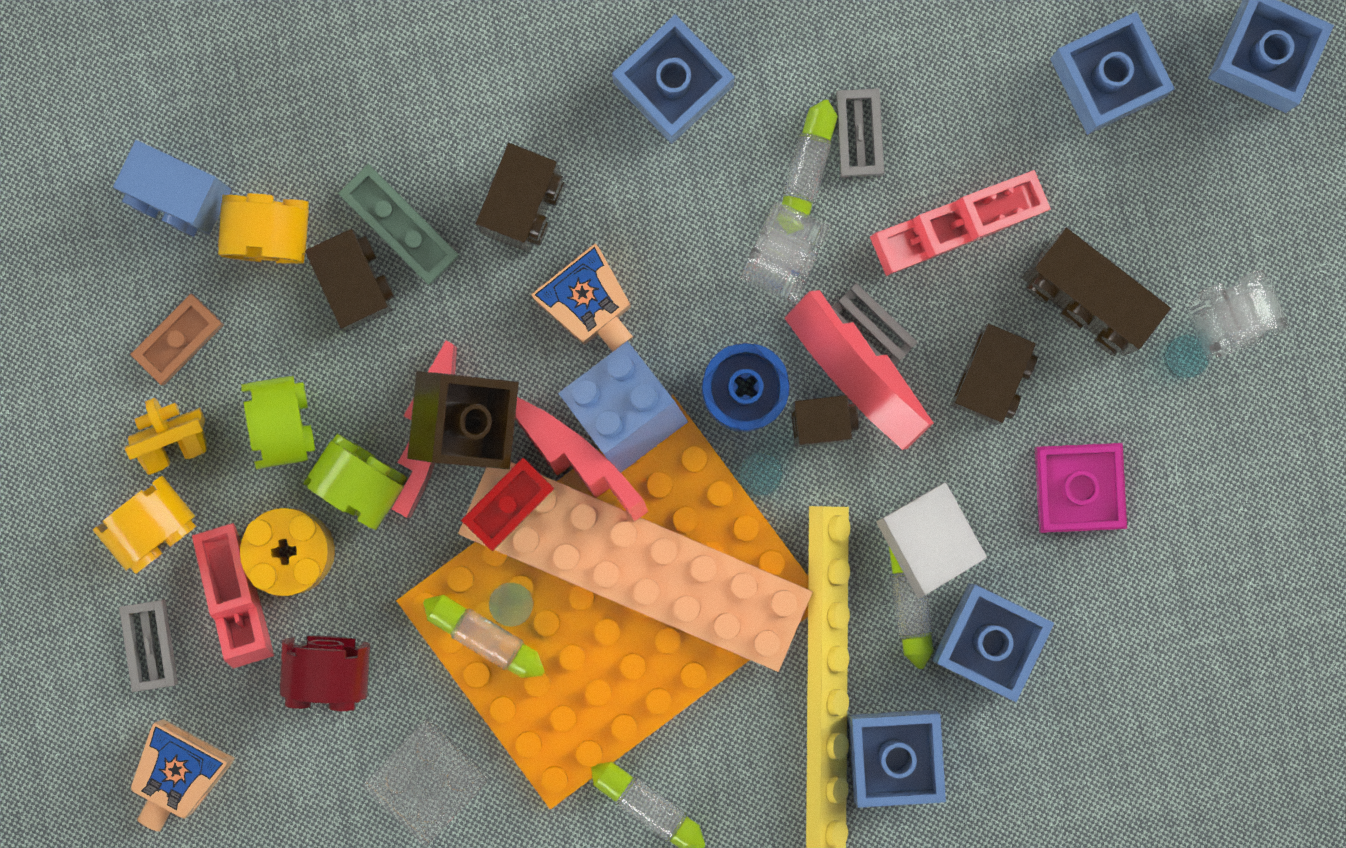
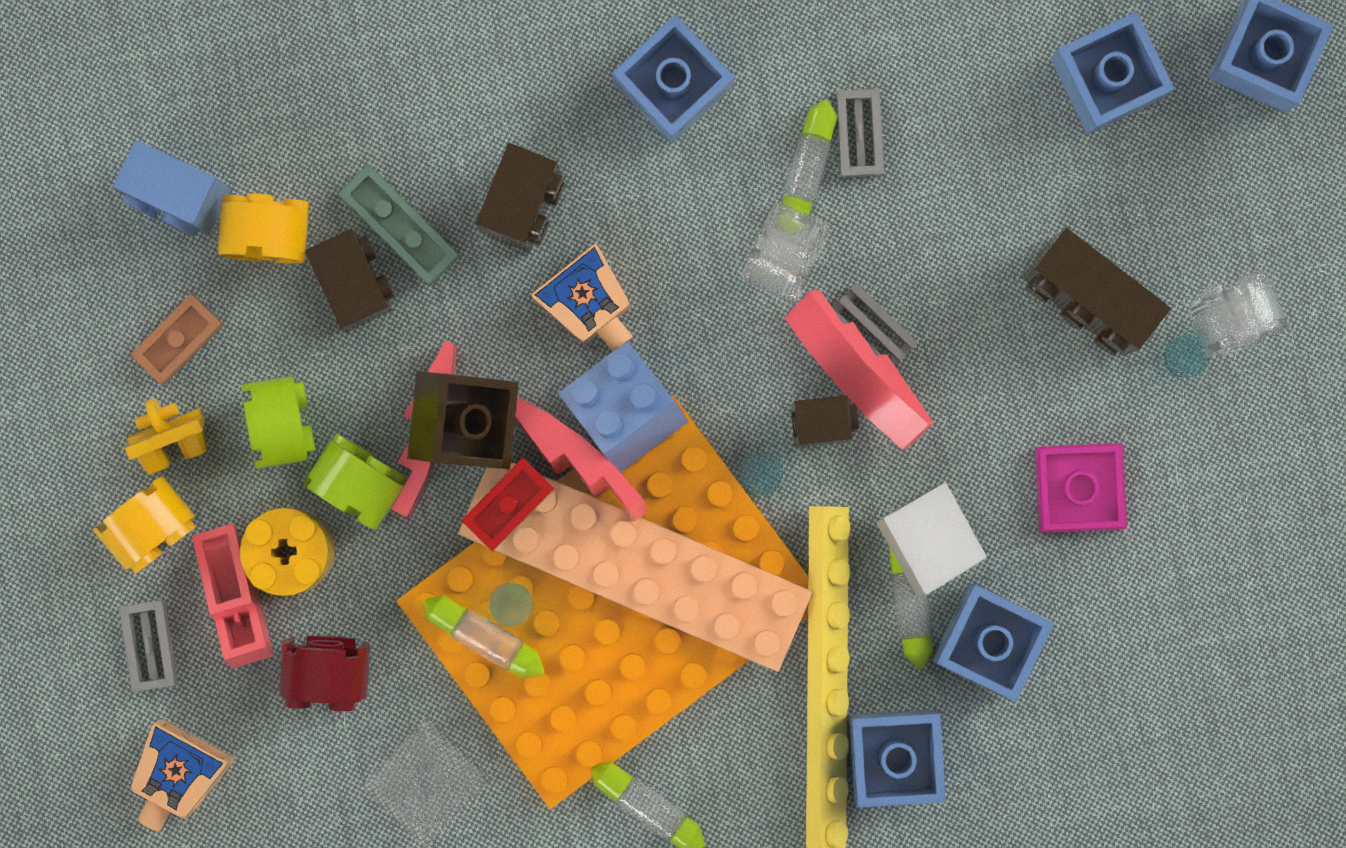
blue brick [701,343,789,432] -> none
coral slope [870,170,1051,276] -> none
dark brown brick [950,323,1038,425] -> none

